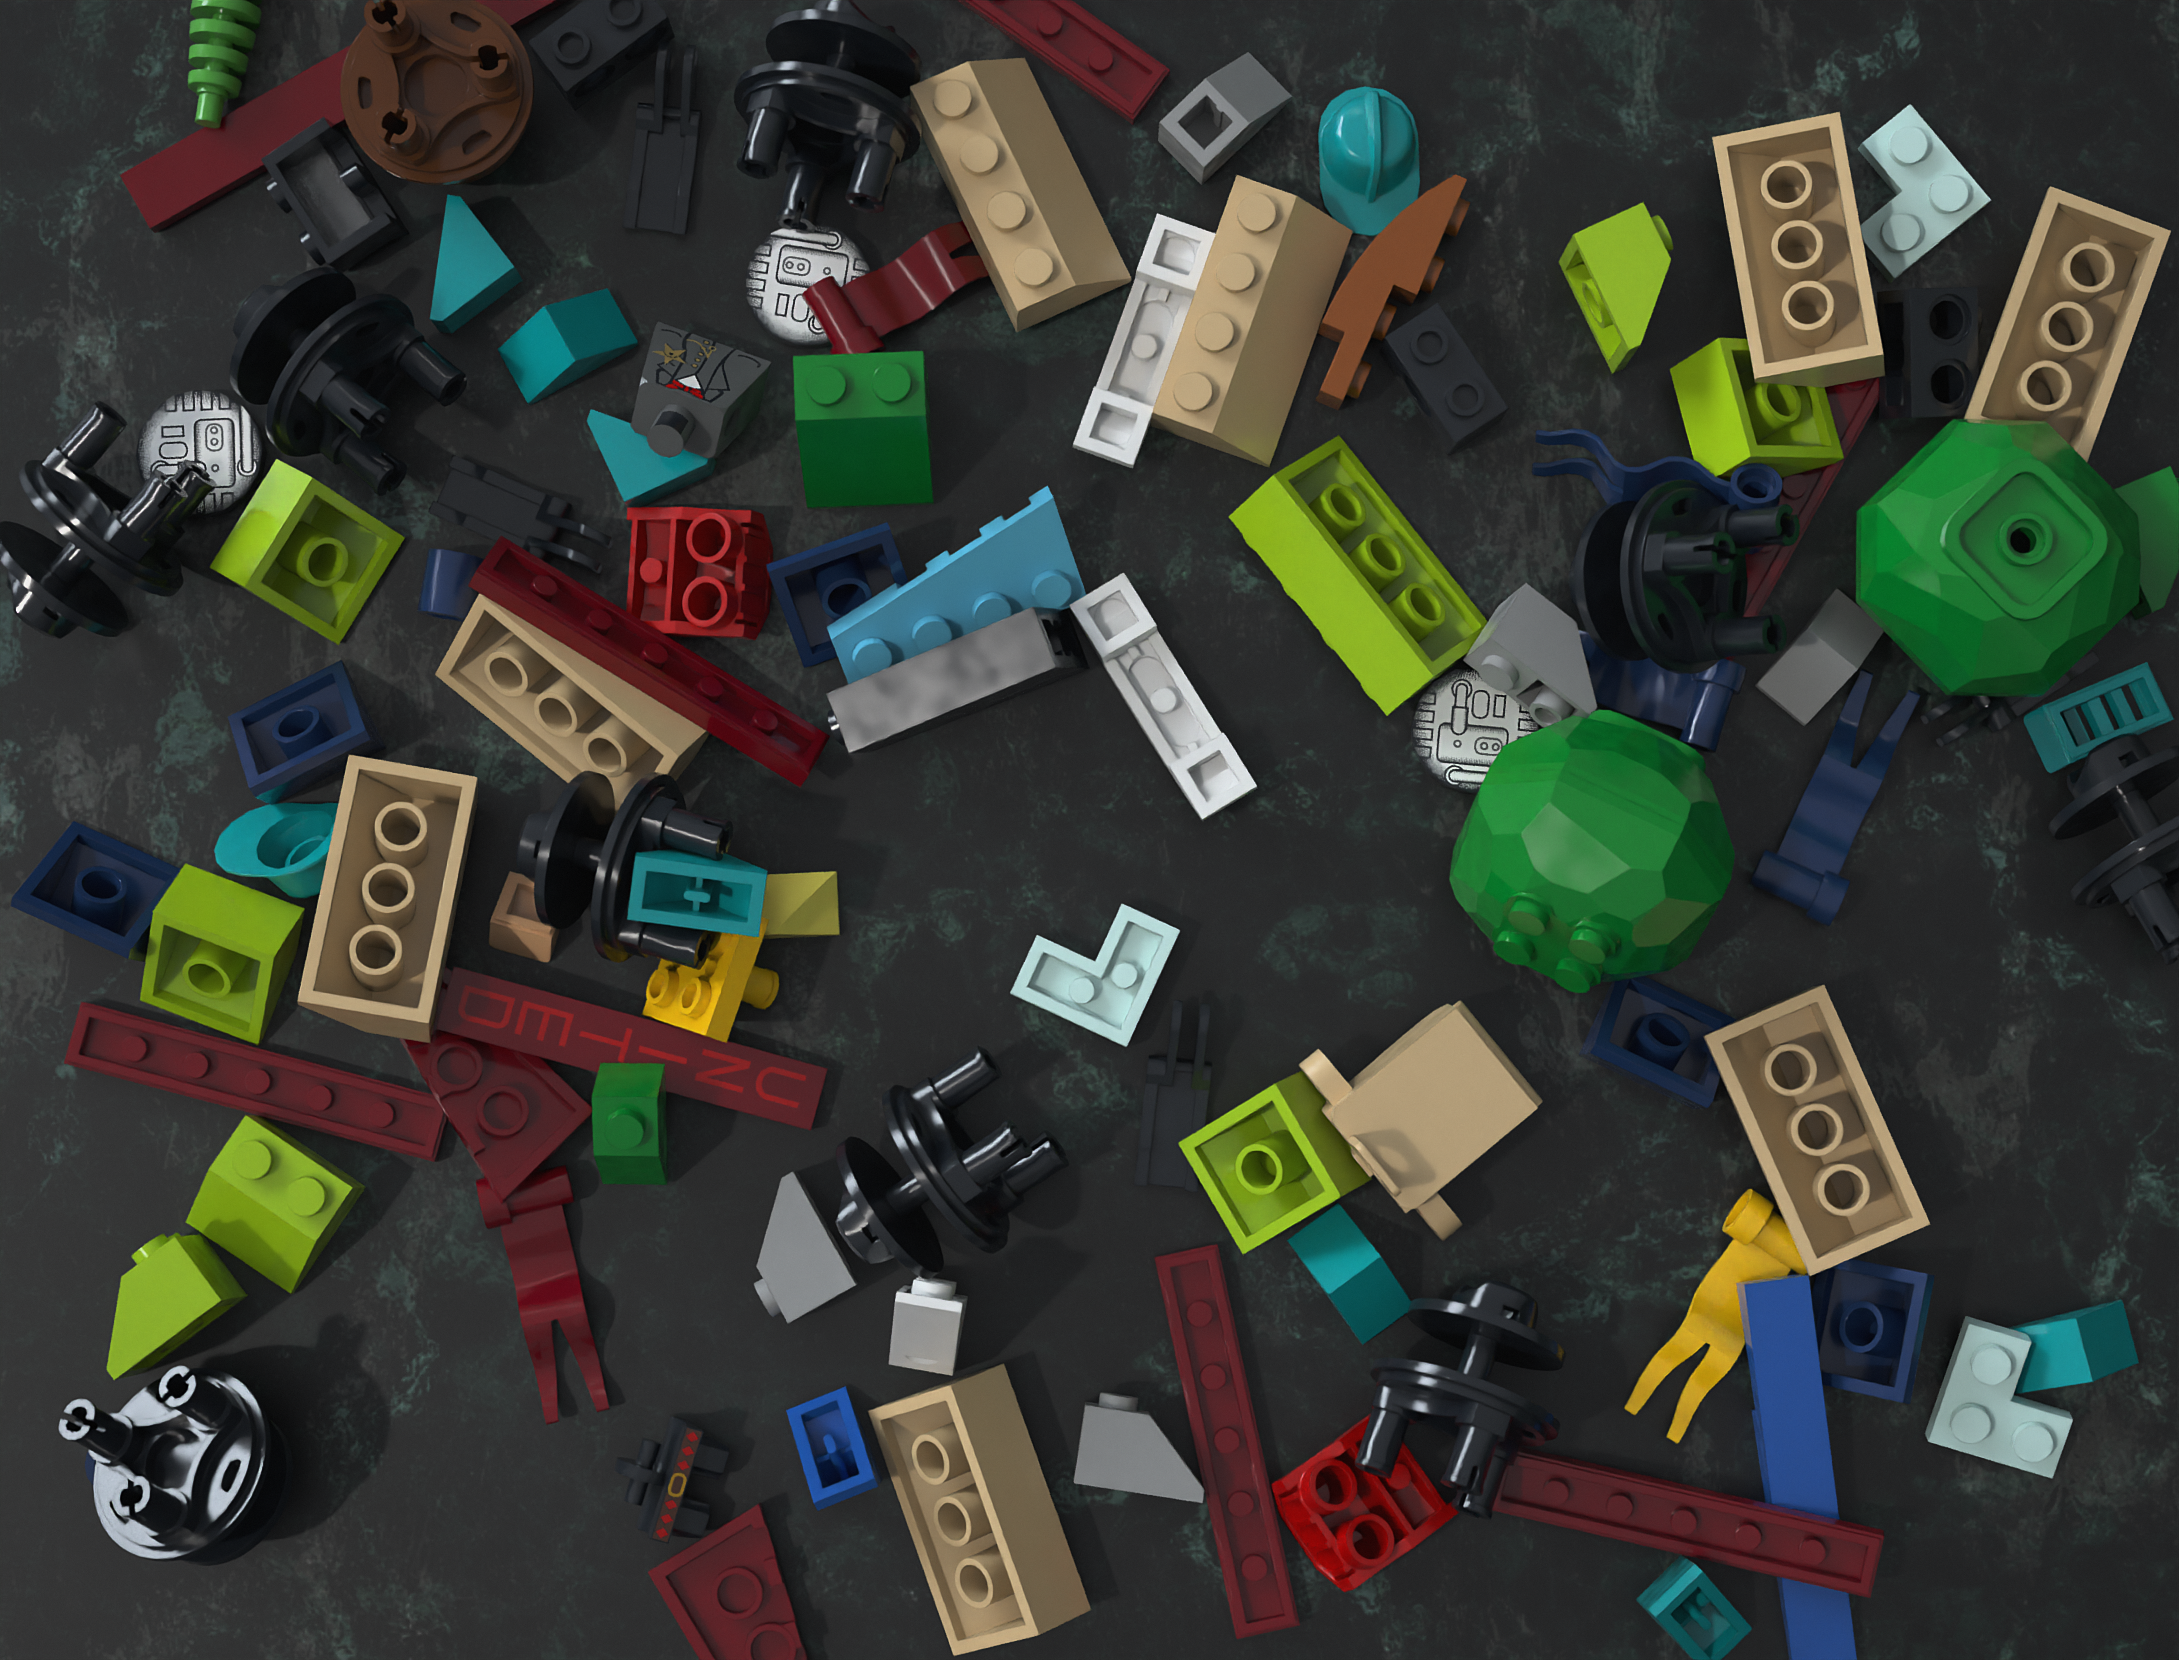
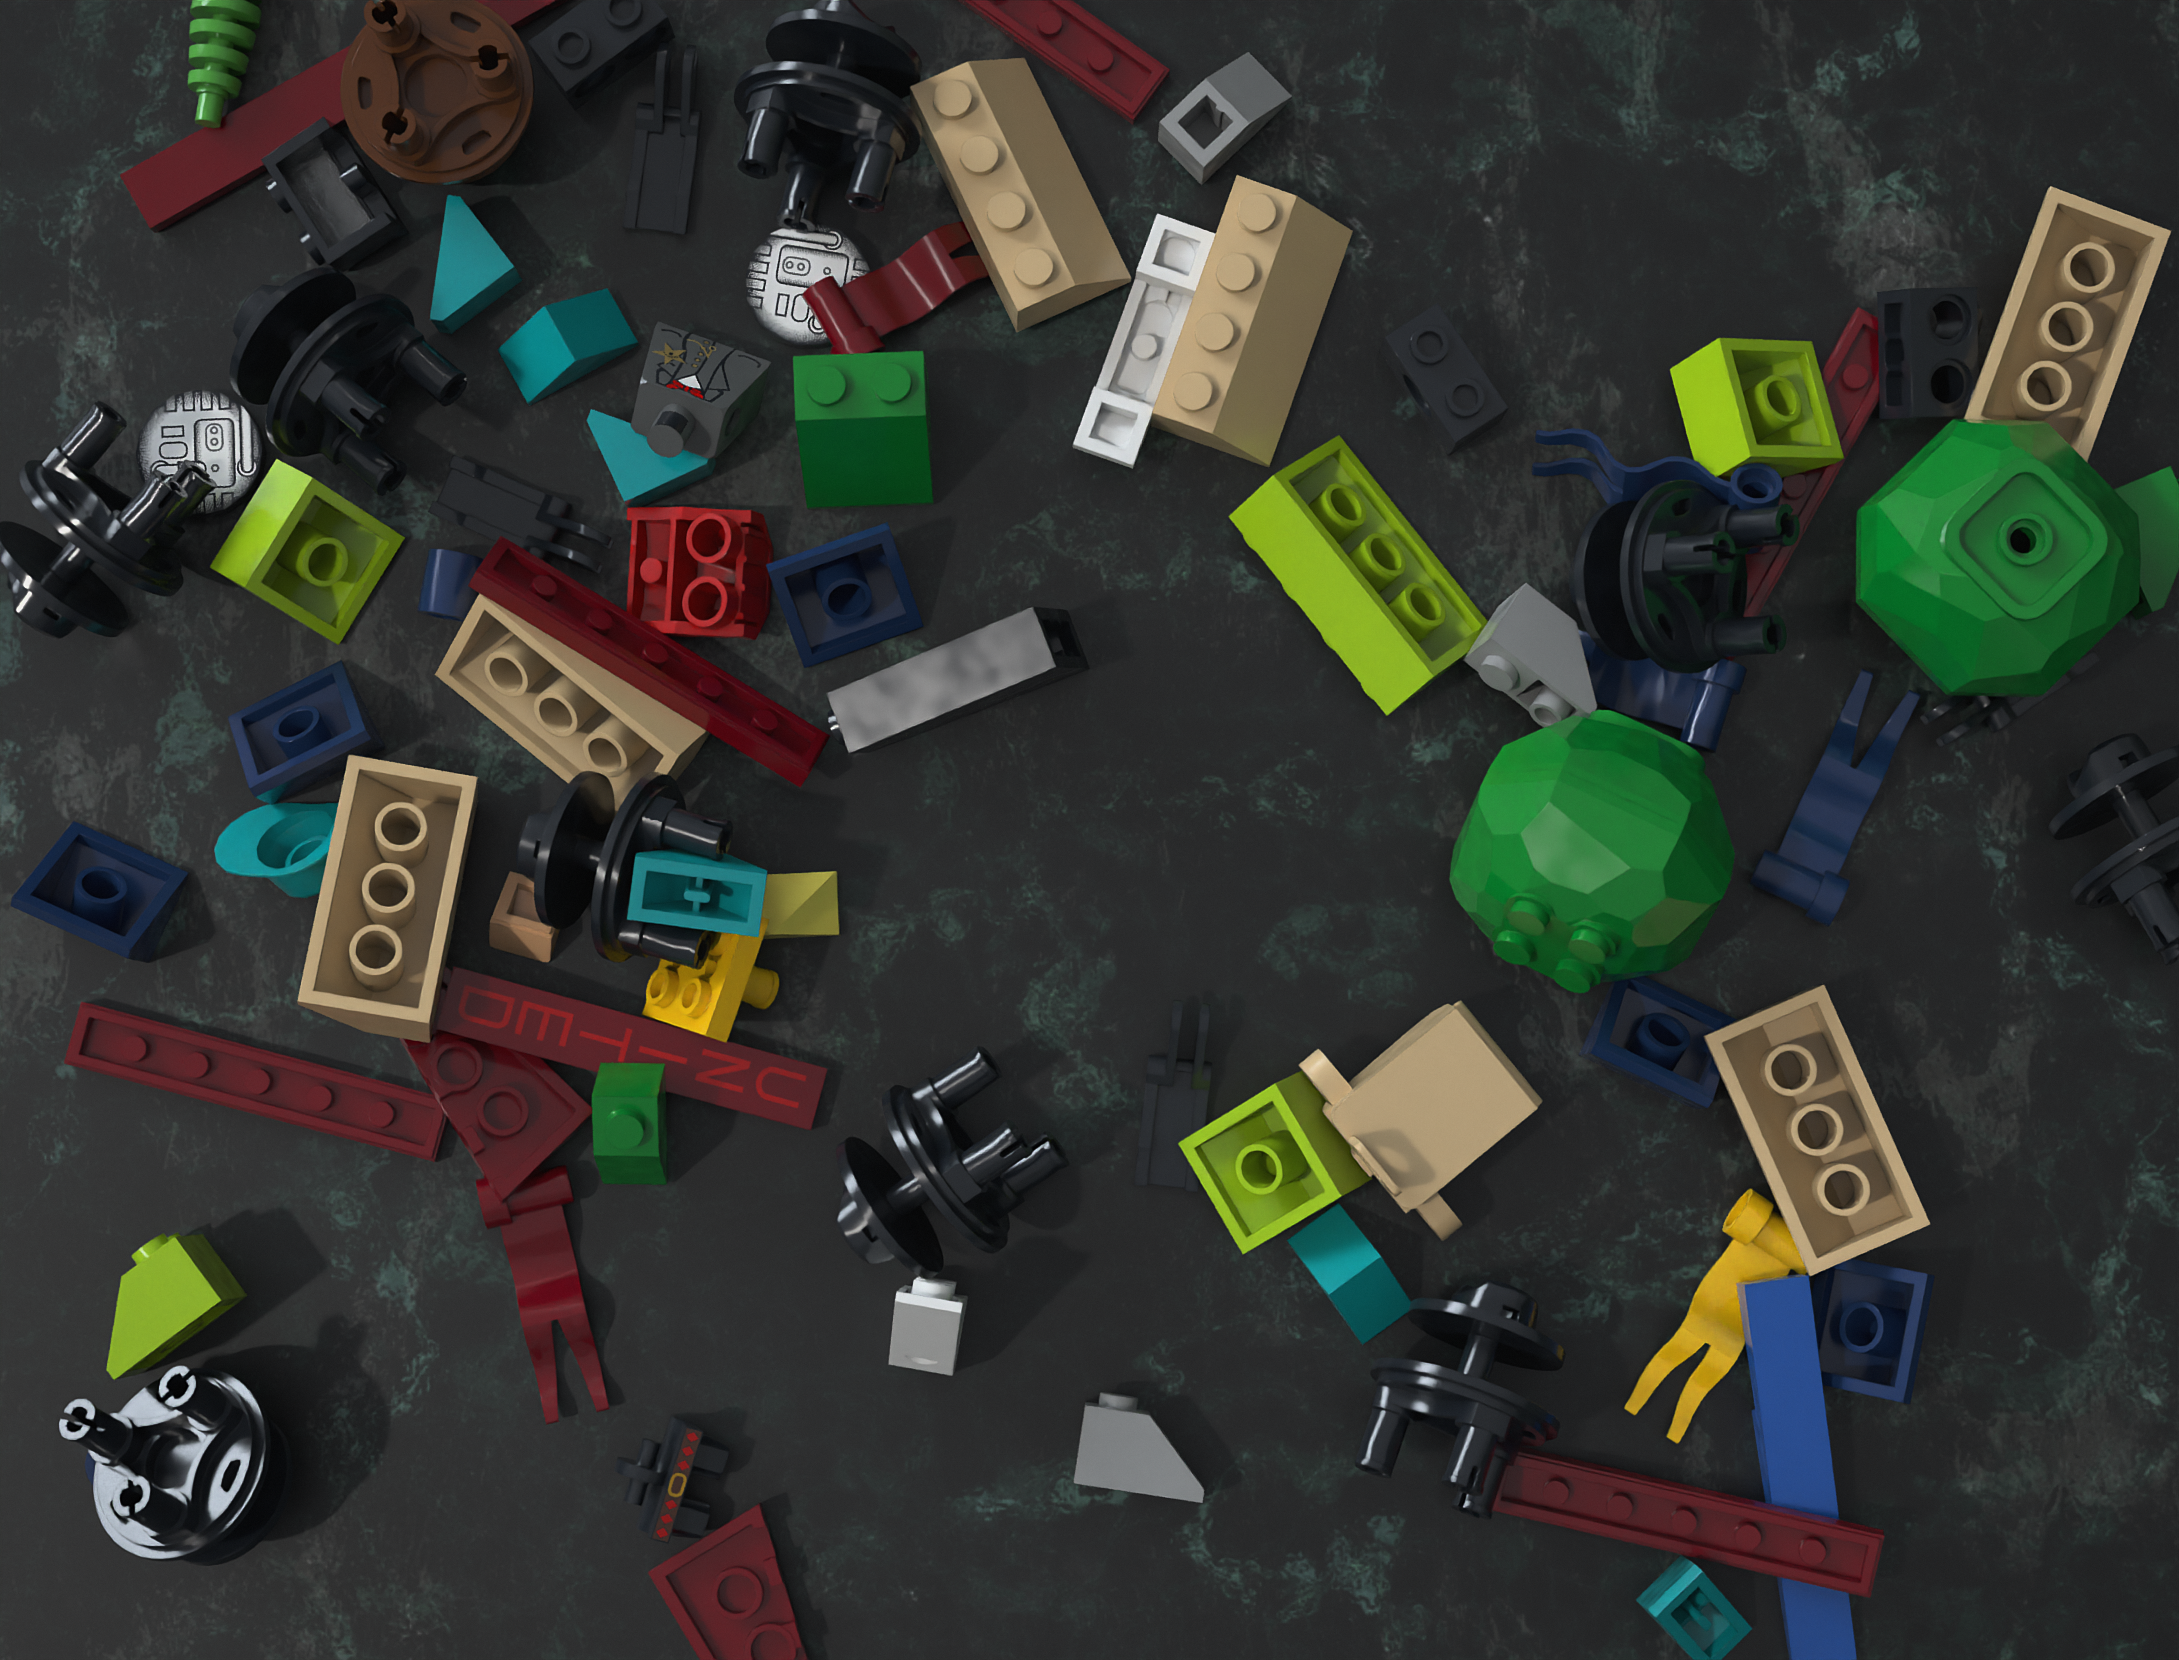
lime slope [140,863,305,1045] -> none
lime slope [186,1115,366,1294] -> none
light grey slope [754,1171,859,1323] -> none
blue slope [786,1386,883,1511] -> none
medium azure wing [827,485,1086,684] -> none
tan slope [868,1364,1091,1656] -> none
light aqua plate [1010,904,1180,1047] -> none
white slope [1069,573,1257,821] -> none
dark red tile [1154,1244,1300,1639] -> none
red slope [1271,1414,1459,1592] -> none
dark orange slope [1315,174,1471,411] -> none
teal piece [1318,86,1420,236] -> none
tile [1410,668,1538,795] -> none
lime slope [1559,202,1673,374] -> none
tan slope [1712,112,1885,388] -> none
light grey slope [1755,588,1884,726] -> none
light aqua plate [1858,104,1991,283] -> none
light aqua plate [1925,1316,2073,1478] -> none
teal slope [2008,1300,2139,1394] -> none
teal slope [2024,662,2174,773] -> none

